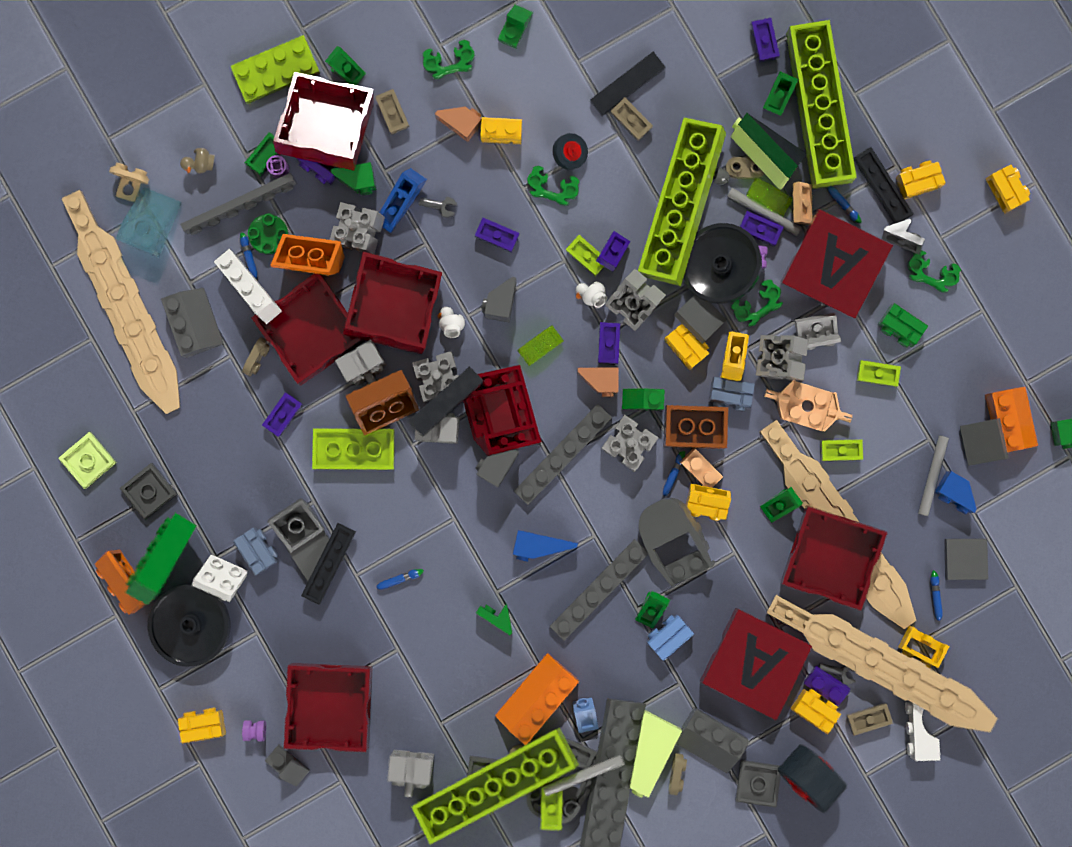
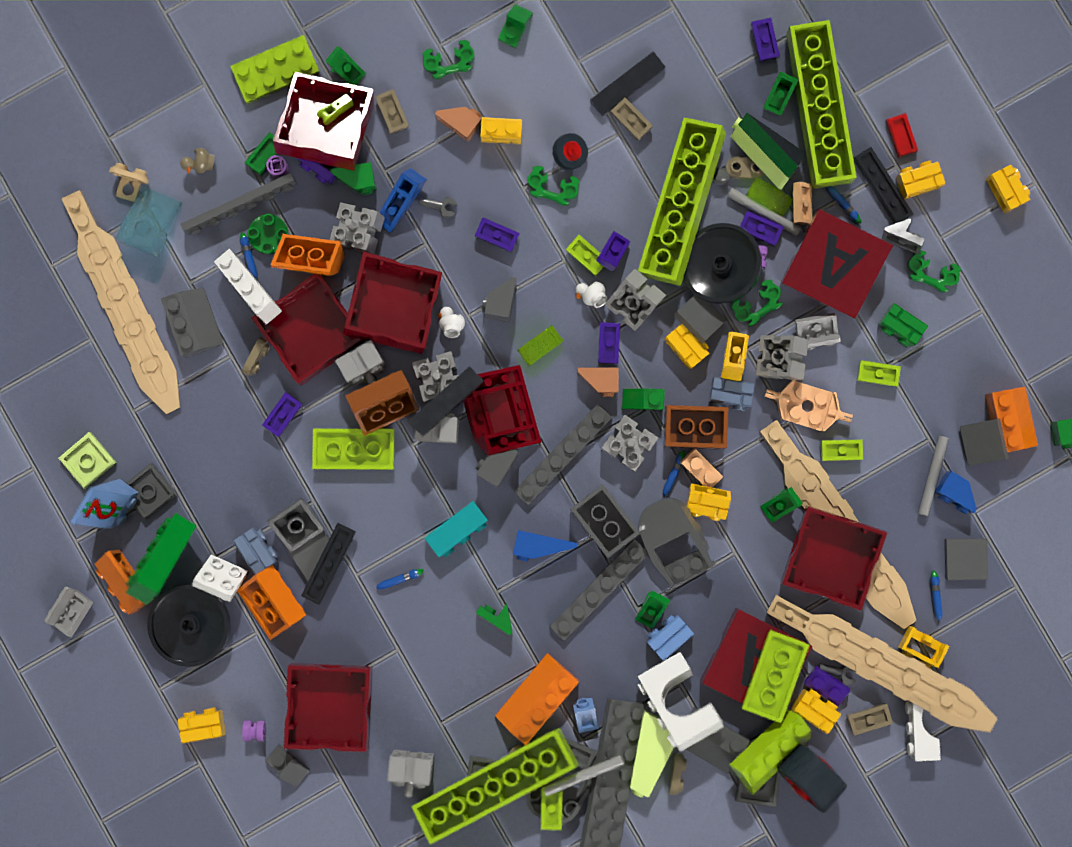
none -> light grey bracket [44,587,93,637]
none -> medium blue slope [71,479,139,529]
none -> orange slope [237,565,306,640]
none -> lime bar [317,94,354,125]
none -> teal brick [424,501,488,558]
none -> dark grey brick [570,484,640,558]
none -> white arch [638,652,724,752]
none -> lime slope [729,709,811,795]
none -> lime plate [741,630,809,723]
none -> red tile [886,113,919,158]

